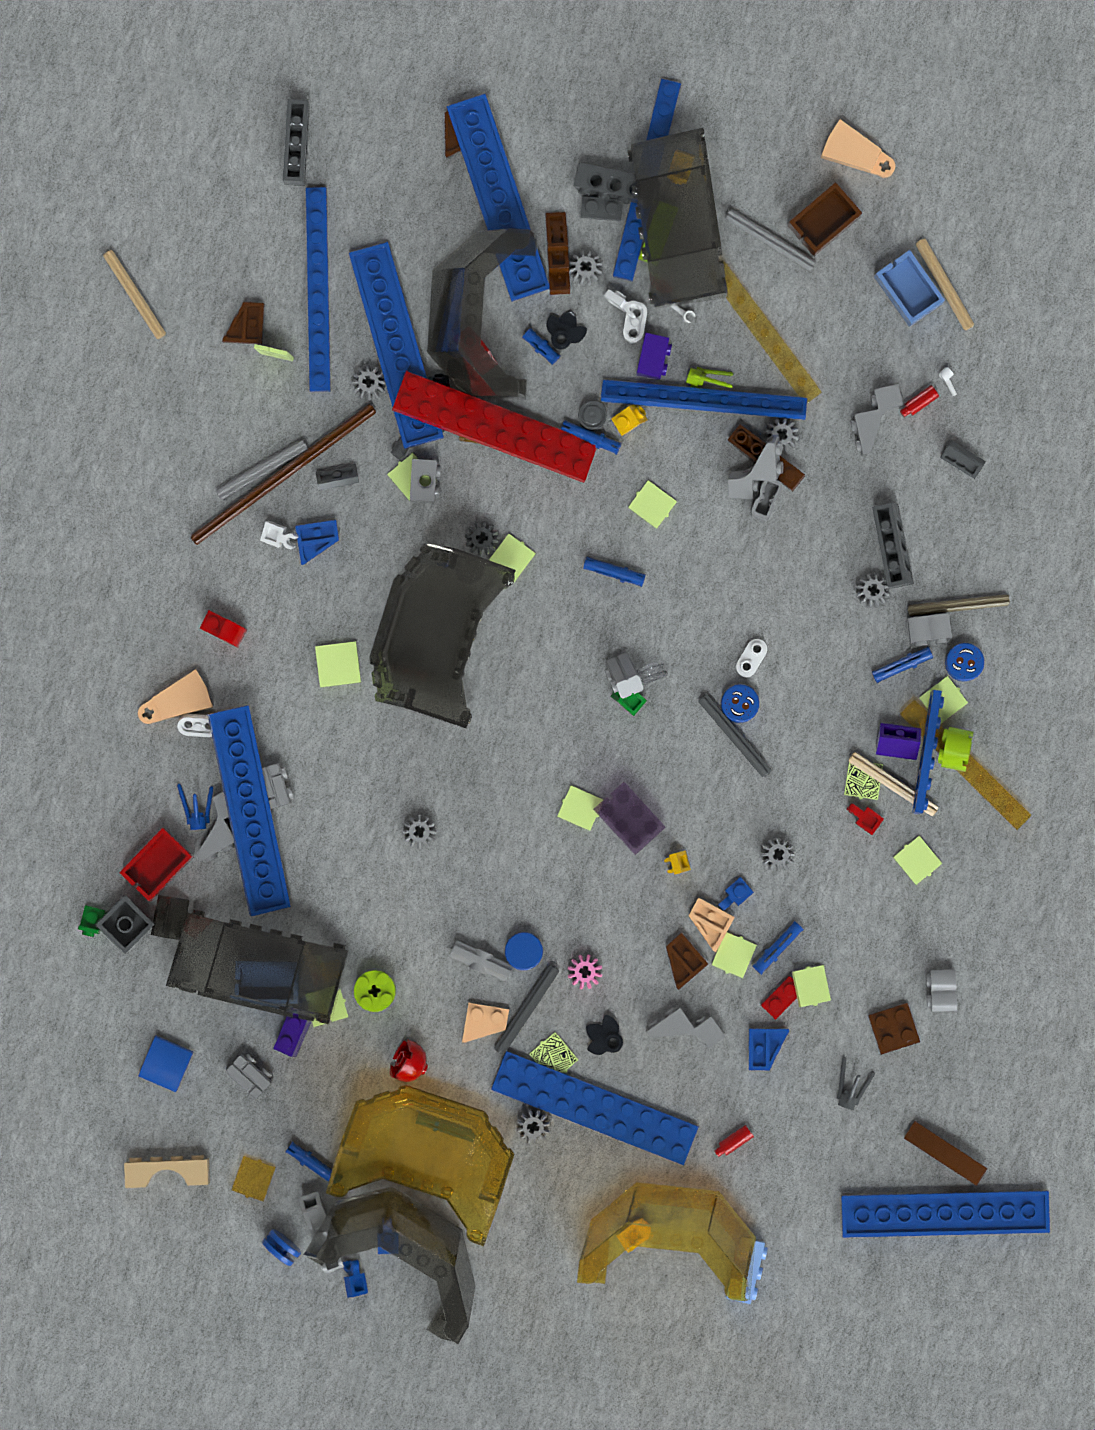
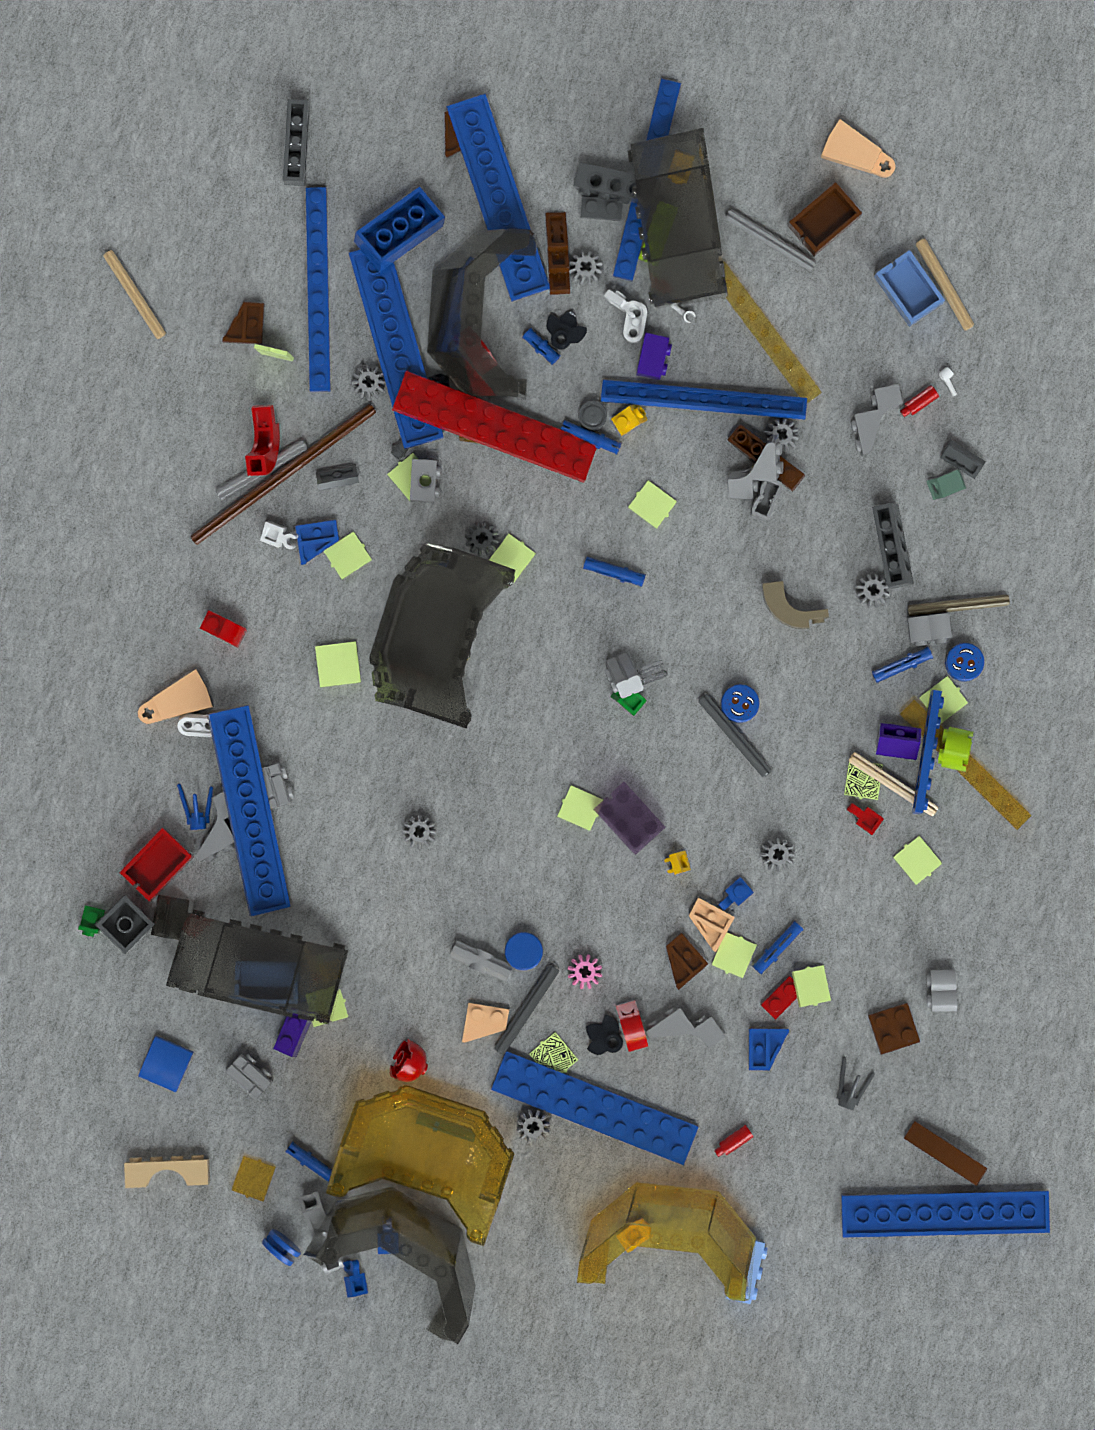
lime brick [354,970,396,1012] -> none
lime plant [686,367,733,389] -> none
white plate [736,639,767,678] -> none
none -> red arch [245,405,280,476]
none -> yellowish green piece [324,532,372,579]
none -> blue brick [354,187,445,272]
none -> red brick [616,1000,648,1052]
none -> dark tan arch [762,581,829,629]
none -> sand green bracket [926,469,966,500]

